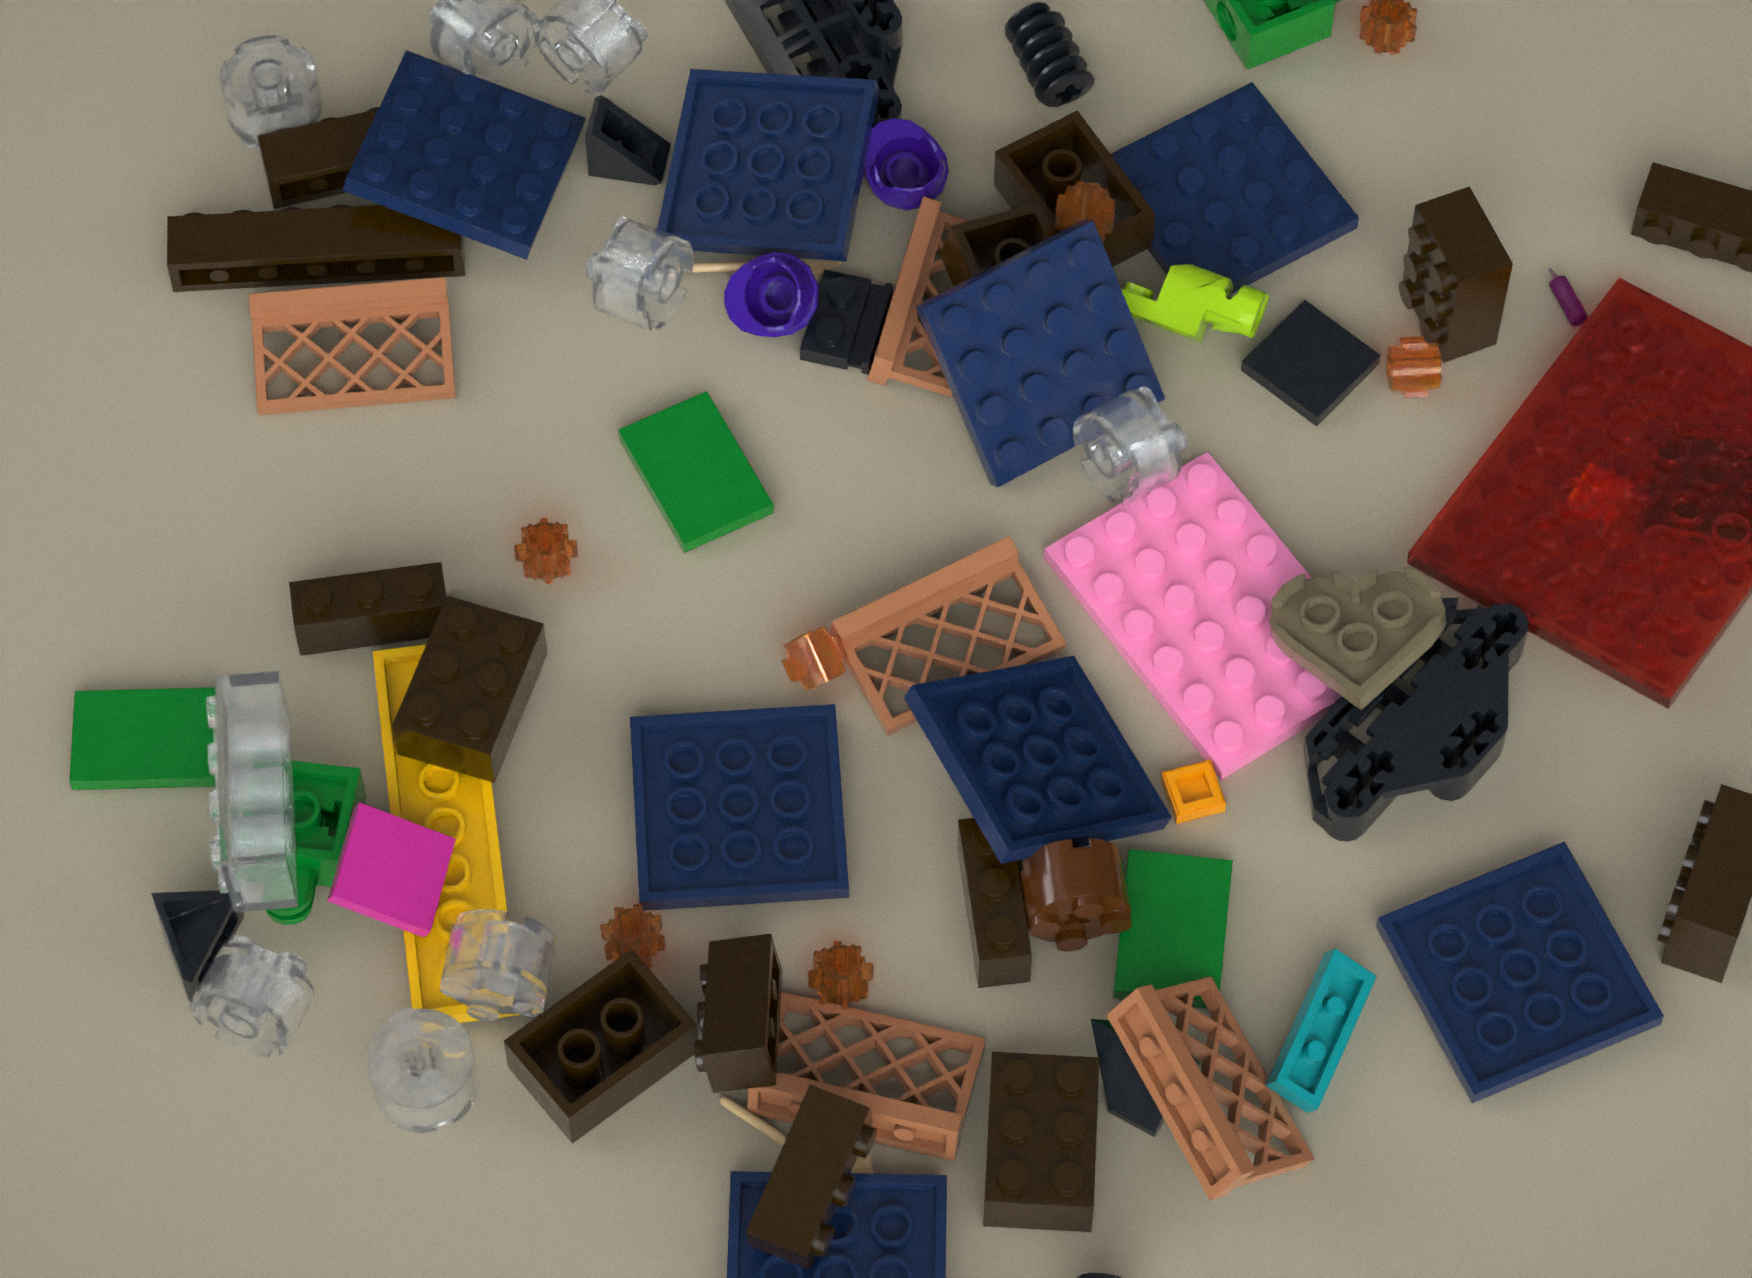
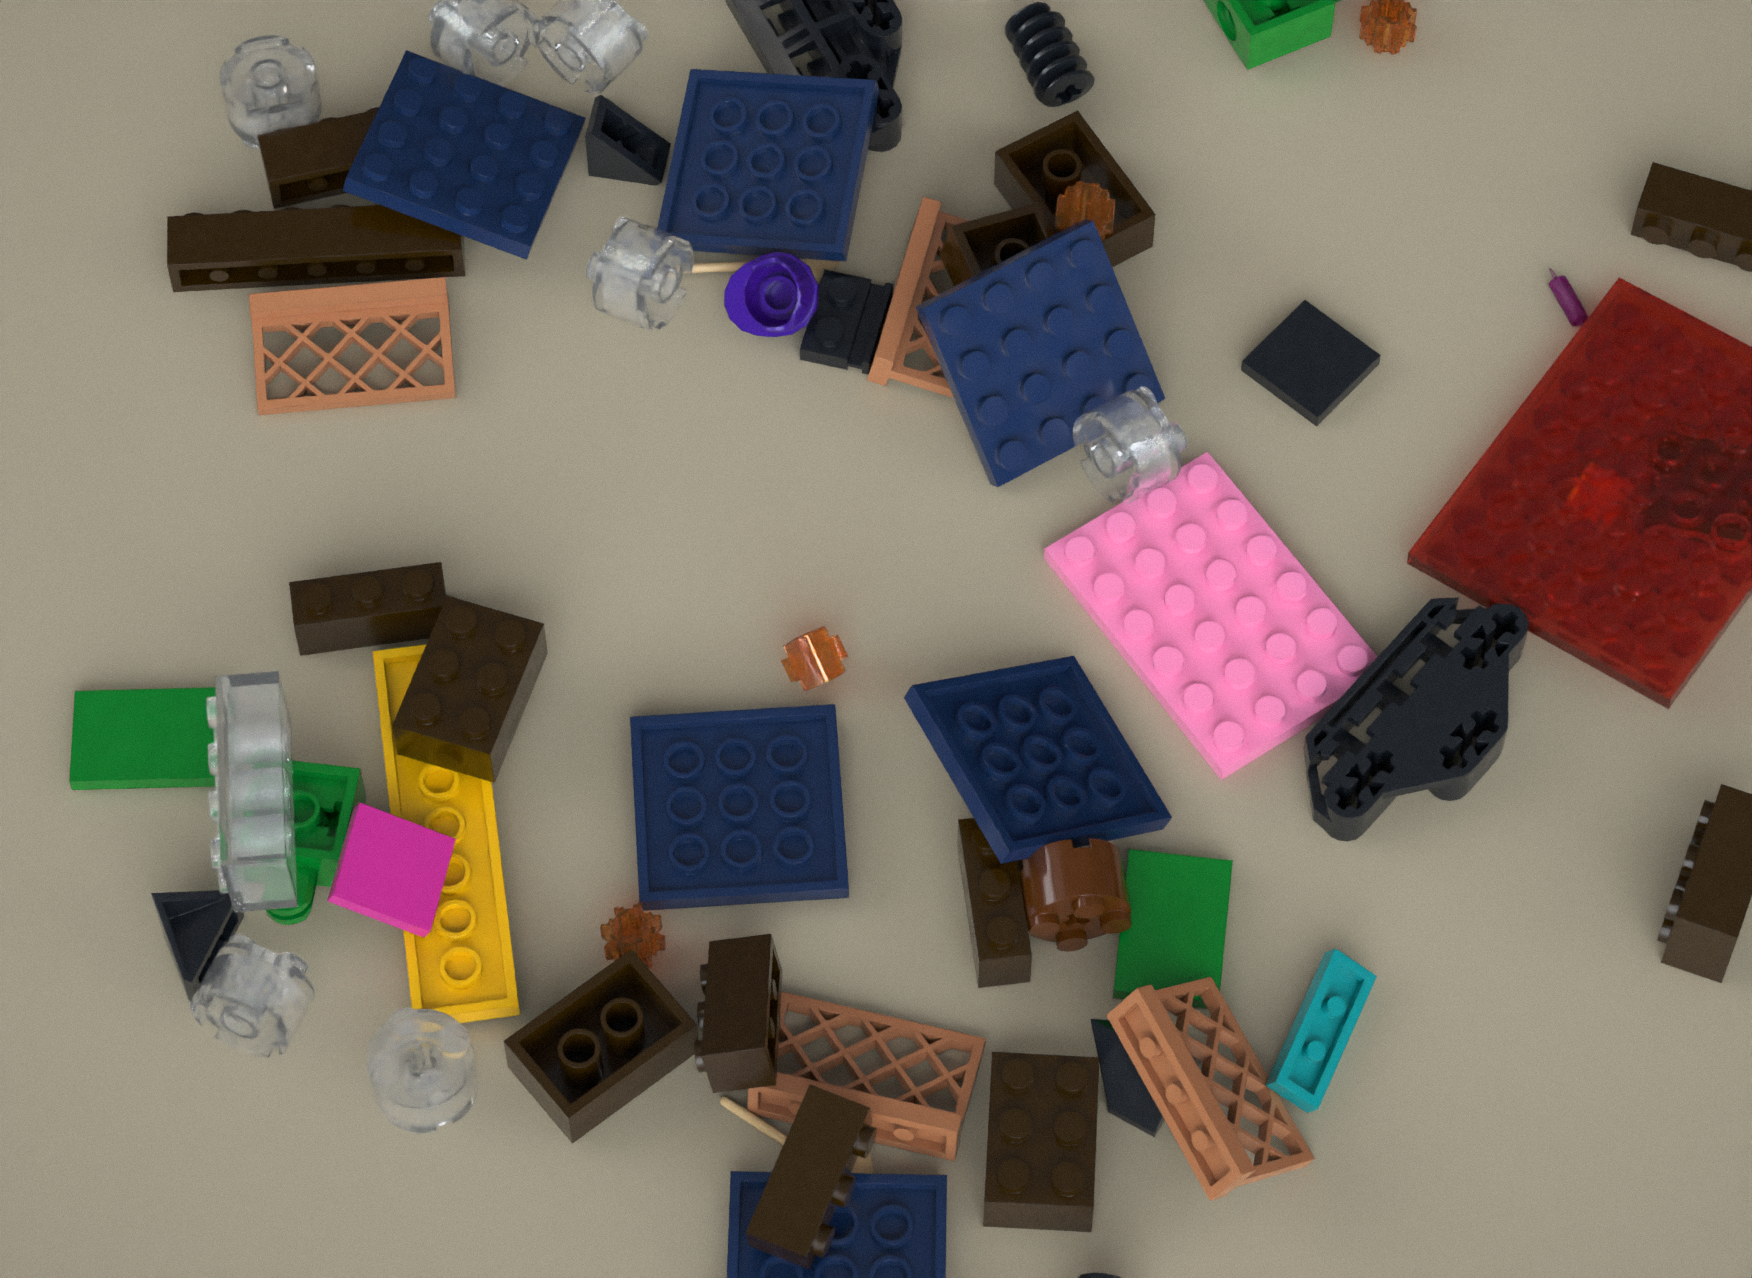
clear brick [440,909,557,1021] -> none
clear orange gear [514,518,578,584] -> none
green tile [618,391,774,553] -> none
clear orange gear [808,941,874,1010] -> none
nougat fence [828,536,1067,736] -> none
dark purple piece [864,118,949,211] -> none
dark blue plate [1111,82,1359,294] -> none
lime plate [1121,264,1269,343] -> none
light orange tile [1160,759,1226,824] -> none
dark tan plate [1269,567,1446,710] -> none
dark blue plate [1376,842,1664,1103] -> none
clear orange gear [1386,336,1442,399] -> none
dark brown brick [1399,186,1513,363] -> none

